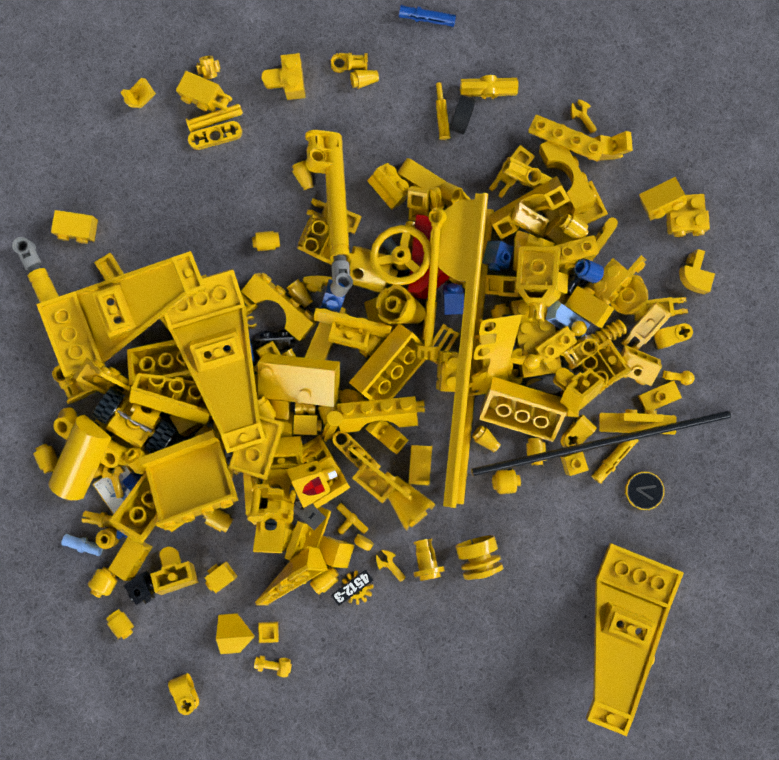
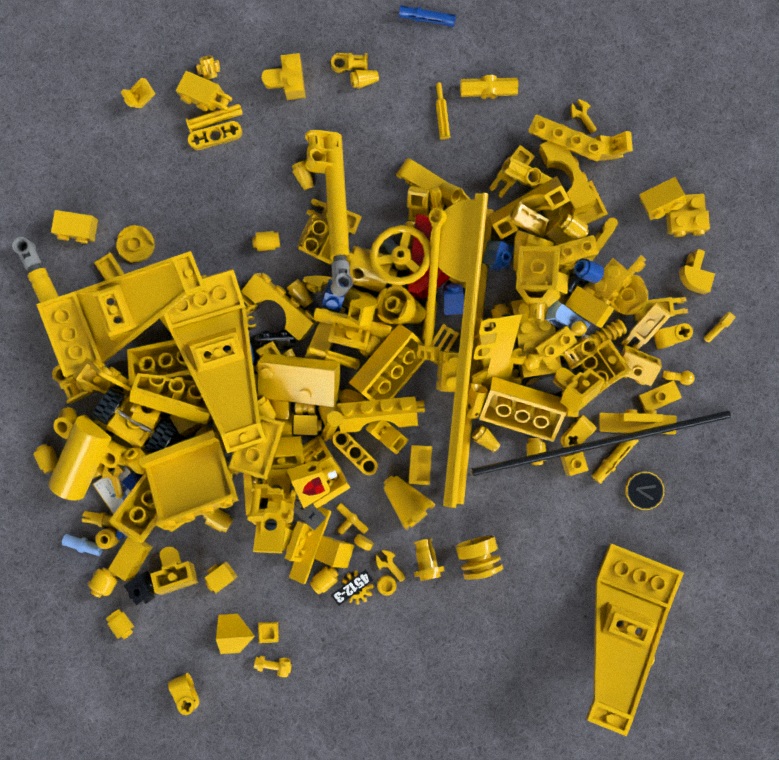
yellow wedge [255,546,328,605] -> none
yellow bracket [348,446,413,503] -> none
yellow brick [367,163,409,210] -> none
black tyre [450,95,476,135] -> none
yellow brick [485,275,521,297] -> none
yellow head [492,469,521,494] -> none
none -> yellow tile [116,225,155,263]
none -> yellow axle [307,347,360,370]
none -> yellow arch [342,286,377,326]
none -> yellow tile [377,575,397,596]
none -> yellow piece [466,384,488,419]
none -> yellow bar [704,312,736,343]

